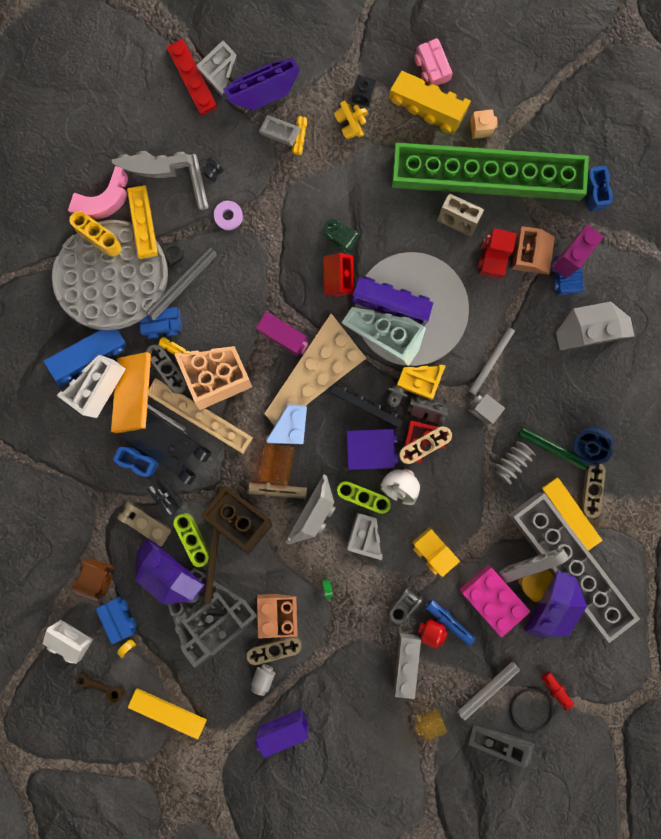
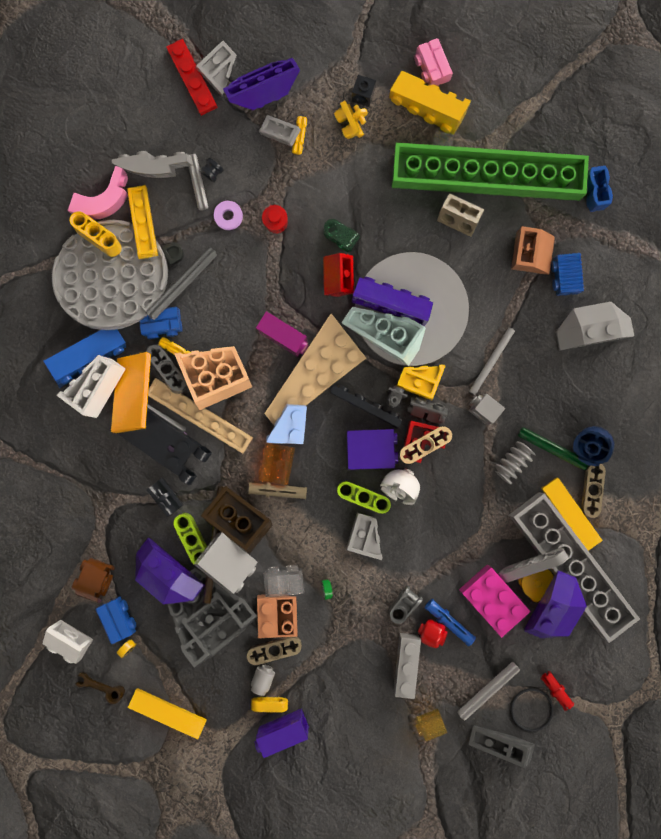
blue brick [113,447,159,477] -> none
dark tan plate [117,501,173,547] -> none
light grey wedge [286,474,336,544] -> none
yellow brick [412,528,460,577] -> none
light nougat brick [470,110,497,139] -> none
red brick [477,229,517,279] -> none
magenta brick [551,224,604,279] -> none
none -> light grey brick [194,533,258,594]
none -> yellow beam [251,697,288,712]
none -> red piece [262,205,288,234]
none -> clear brick [264,565,304,597]

